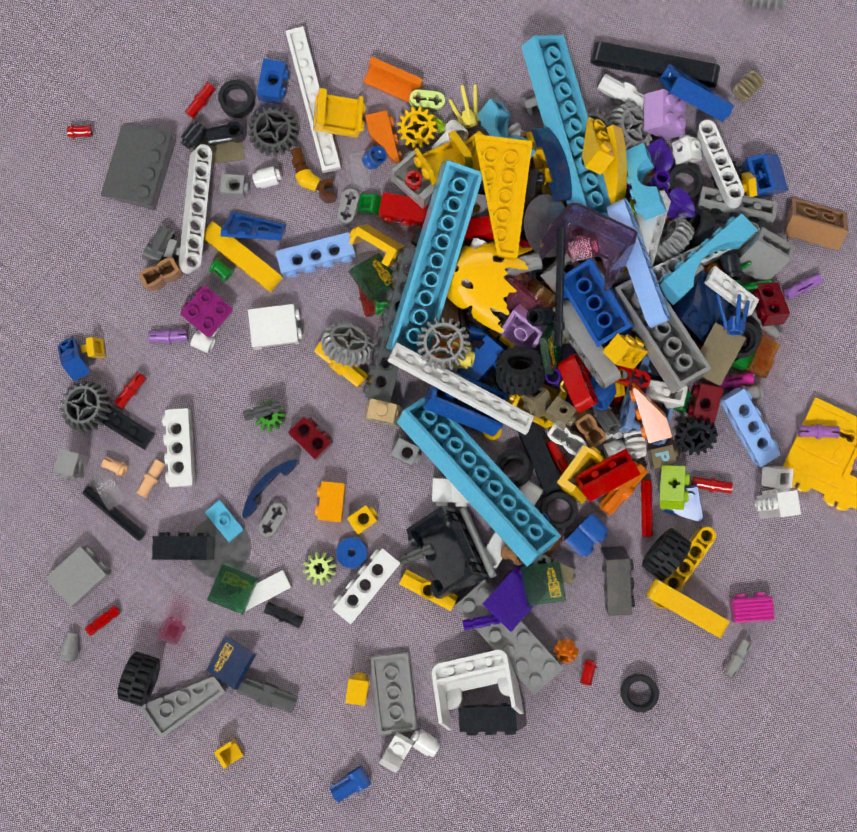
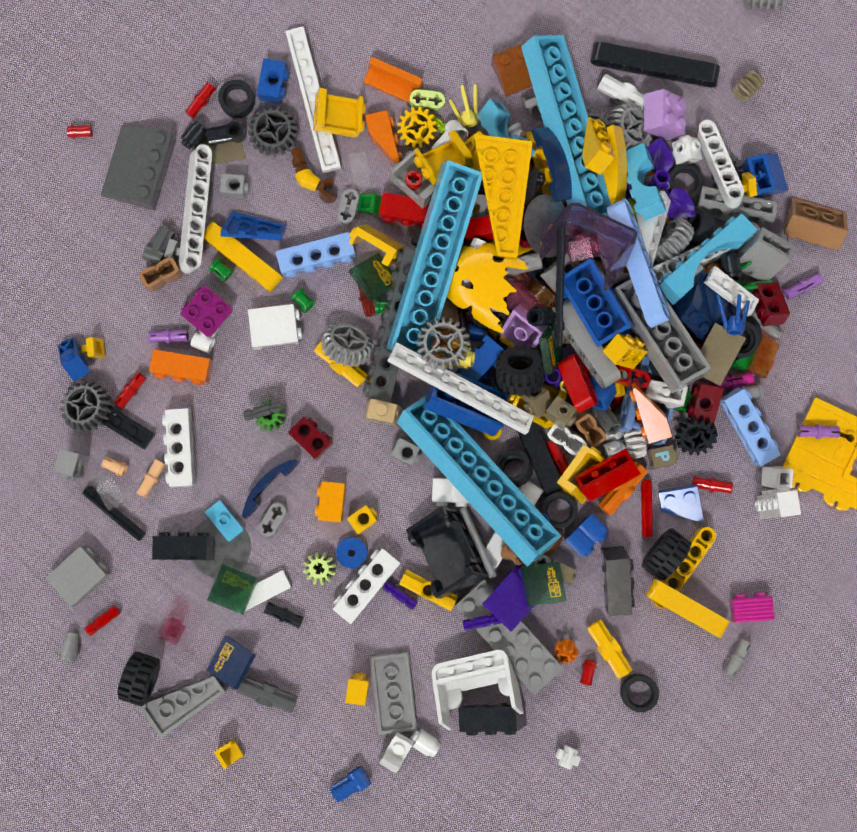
white brick [252,166,282,189] -> none
blue wheel [362,146,387,170] -> none
dark grey axle [399,543,435,565] -> none
blue slope [659,63,734,122] -> none
lime brick [659,465,690,510] -> none
none -> orange brick [149,349,213,386]
none -> green bush [291,288,316,313]
none -> dark purple axle [383,581,418,610]
none -> dark orange slope [491,42,532,97]
none -> white gear [555,745,581,770]
none -> yellow piece [587,619,632,679]

